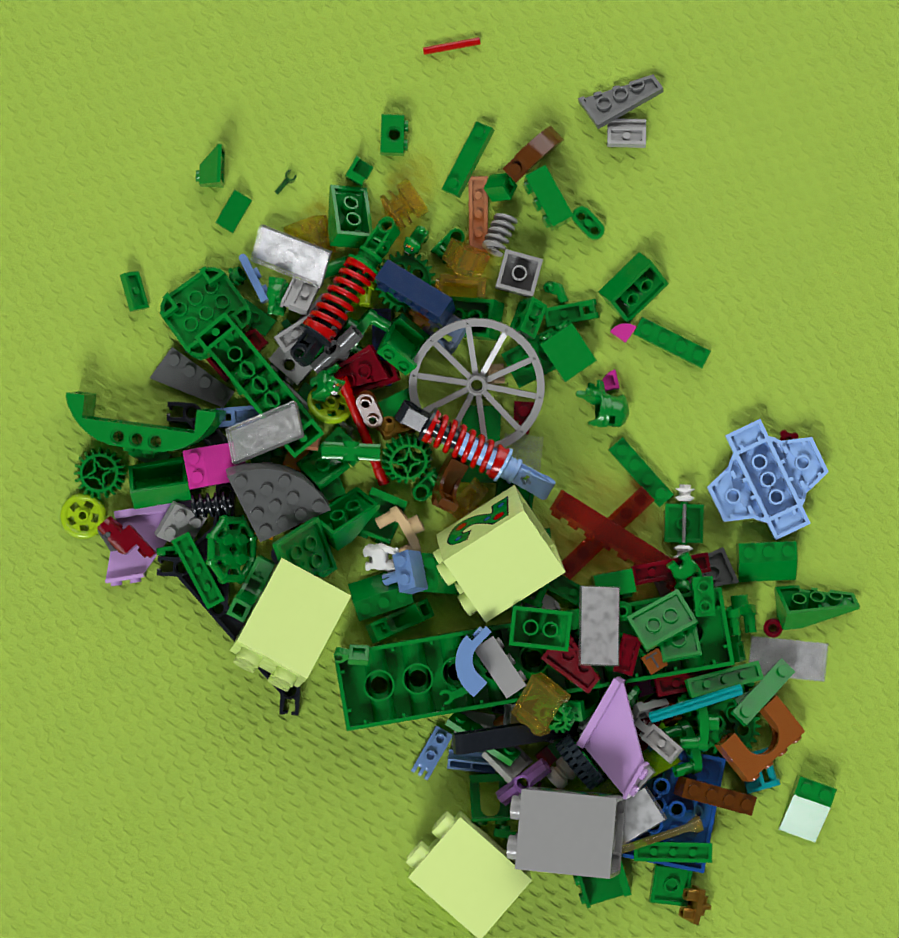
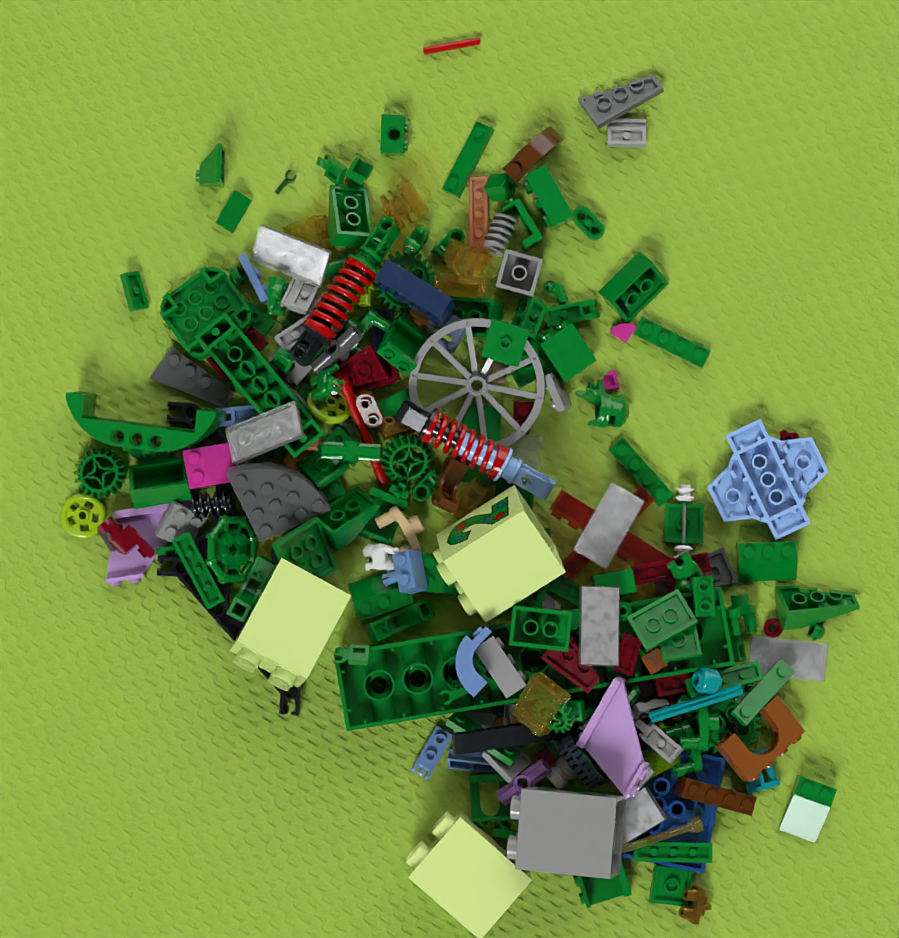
none -> green tile [271,347,295,373]
none -> green plate [316,154,347,186]
none -> green plate [389,482,410,500]
none -> green plate [481,318,530,367]
none -> green panel [501,198,543,252]
none -> light grey plate [544,372,571,412]
none -> clear tile [572,482,645,569]
none -> teal head [691,668,722,694]
none -> green plate [808,623,825,641]

